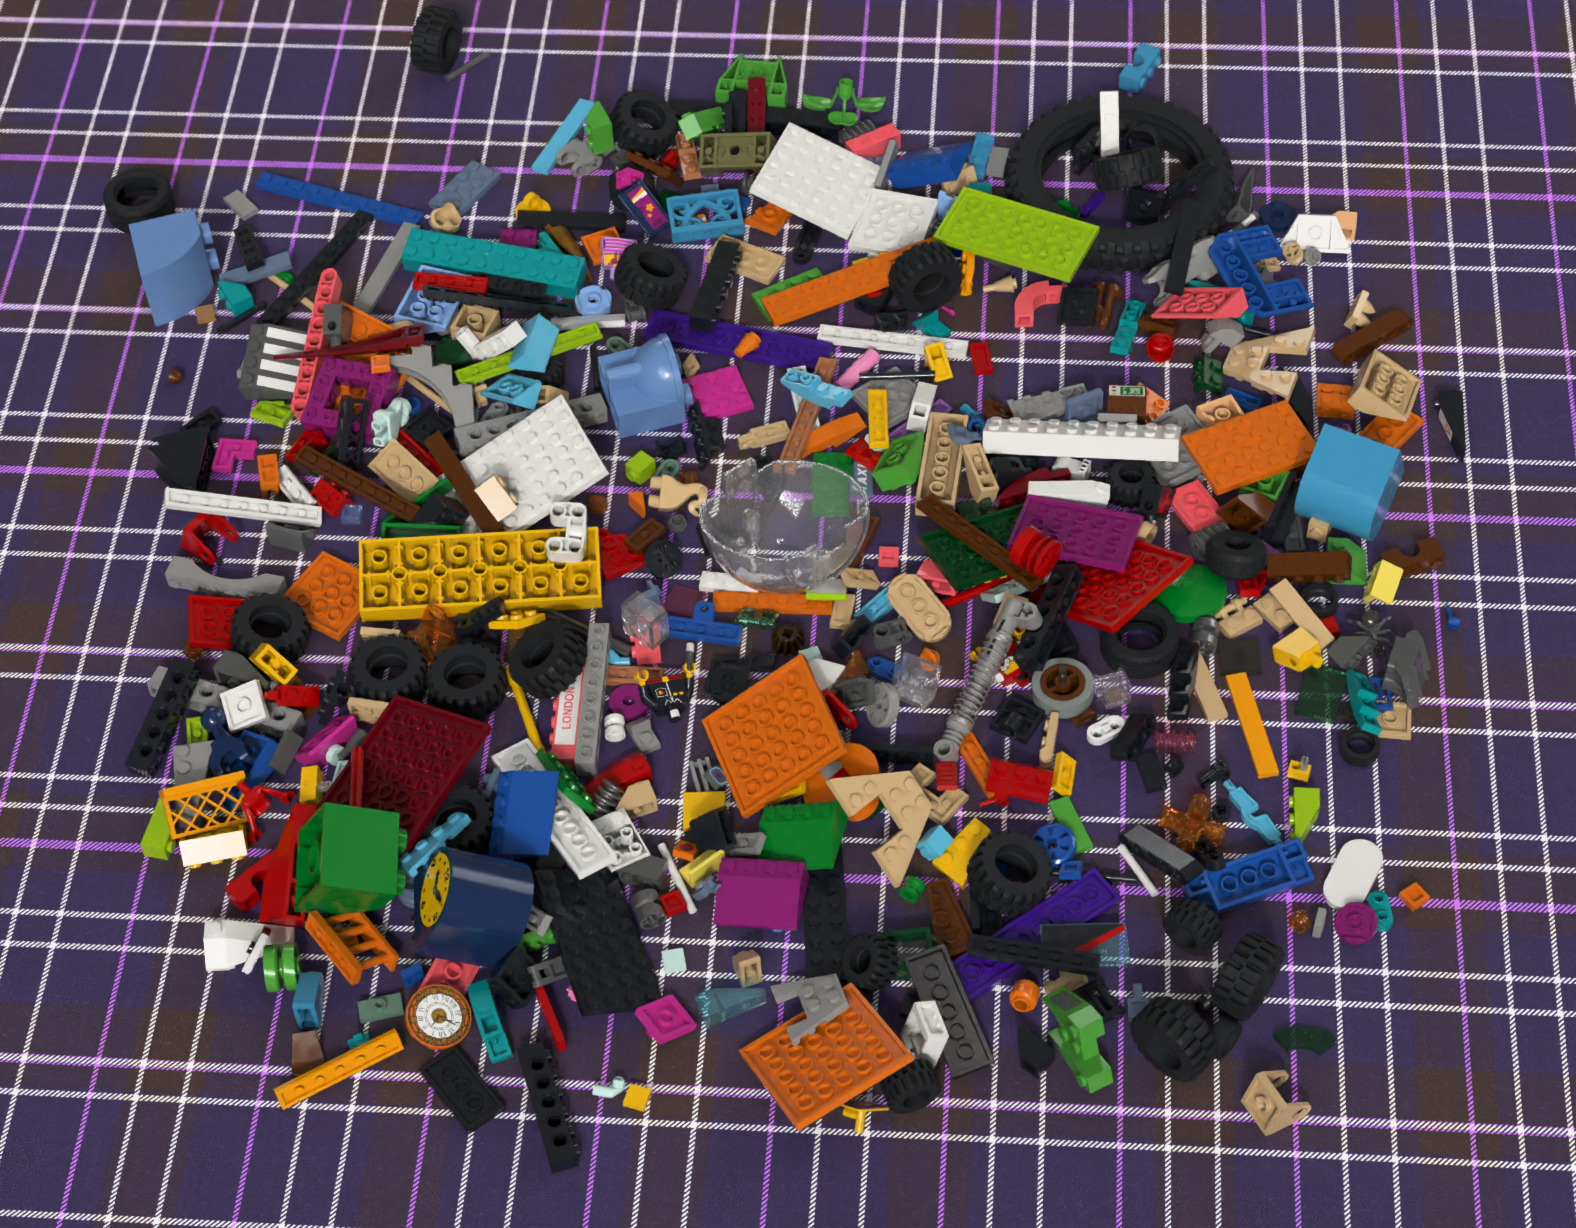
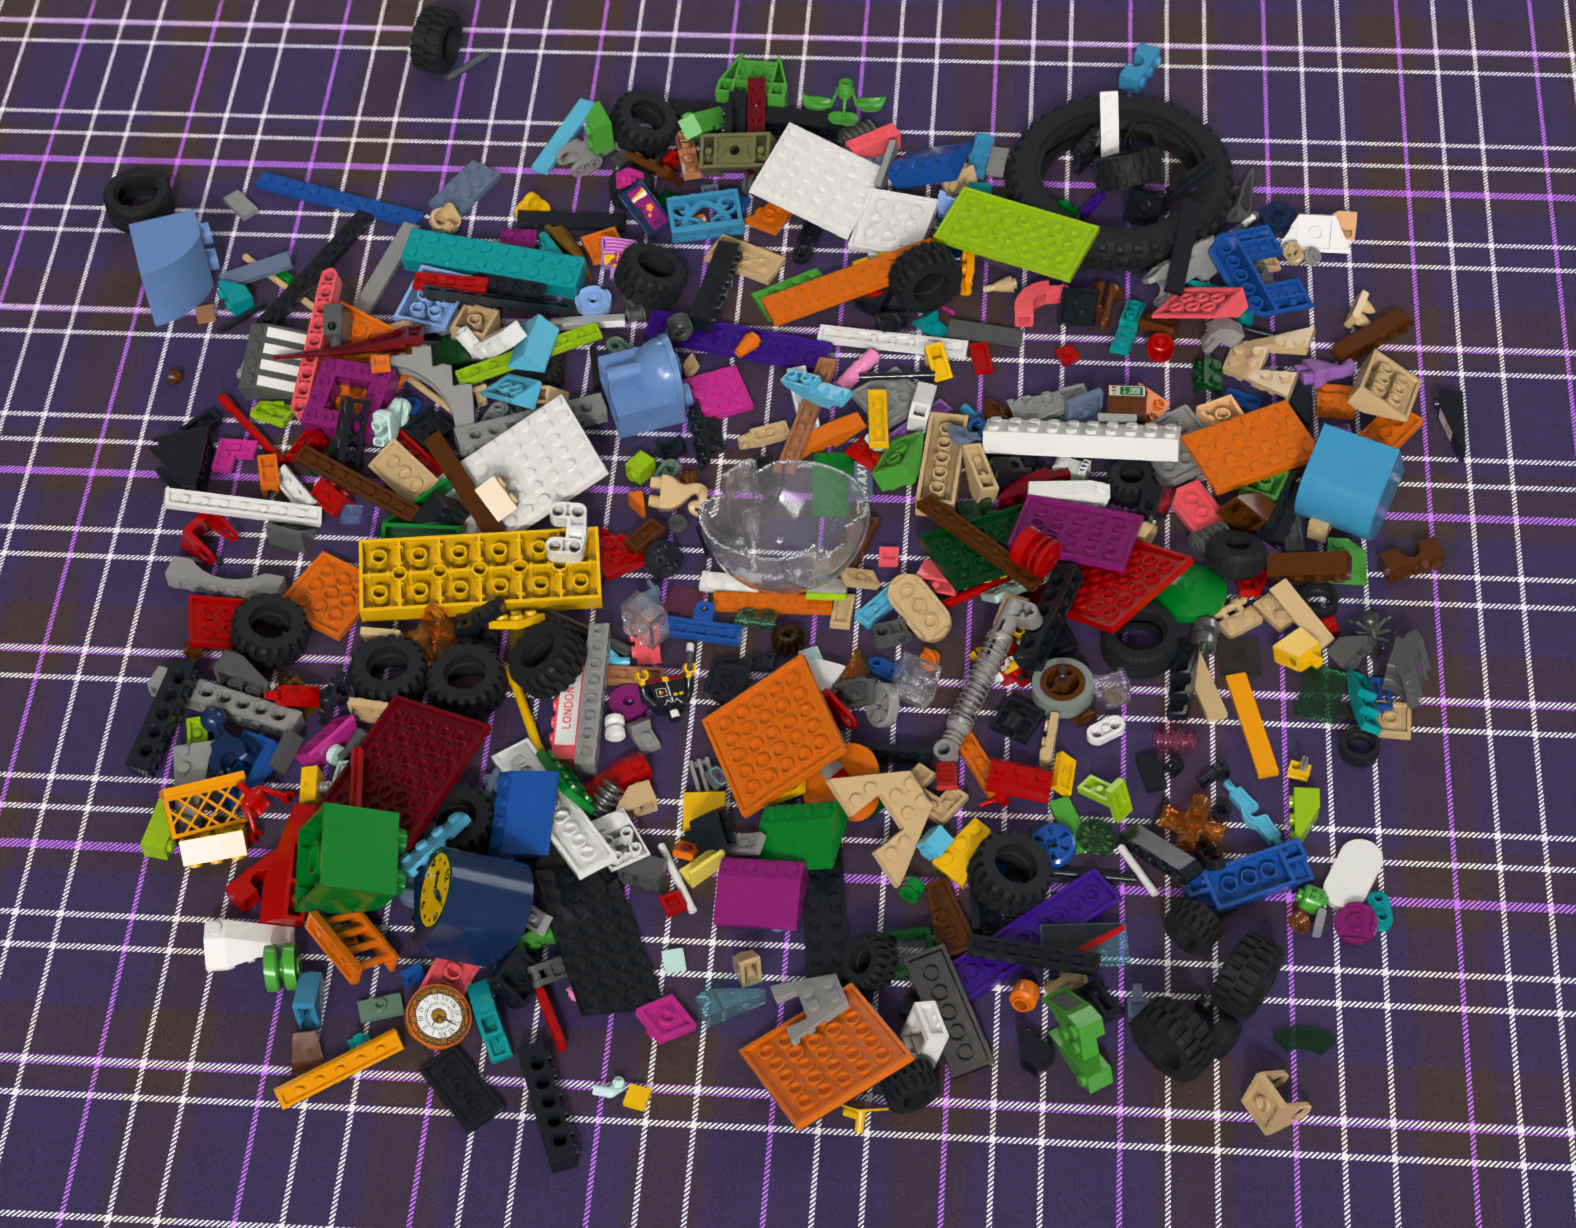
white plate [220,679,270,733] -> none
black plate [233,224,265,272] -> none
plate [242,926,271,974] -> none
yellow brick [248,643,298,685] -> none
clear orange tile [588,495,608,514] -> none
flat silver wheel [631,889,667,930] -> none
sand blue plate [691,875,721,901] -> none
black brick [831,614,874,658] -> none
blue tile [1059,861,1084,880] -> none
black beam [1110,712,1156,762] -> none
light yellow panel [1362,559,1403,605] -> none
orange plate [1398,882,1430,912] -> none
blue hand [1445,605,1460,629] -> none
none -> red piece [218,393,288,468]
none -> dark grey hair [665,312,694,343]
none -> dark grey tile [947,319,1024,348]
none -> red plate [1054,343,1080,367]
none -> clear green tile [1076,819,1118,857]
none -> lime bracket [1077,774,1133,823]
none -> black hinge [1146,797,1170,832]
none -> medium lavender hips [1293,358,1355,389]
none -> bright green head [1295,884,1329,916]

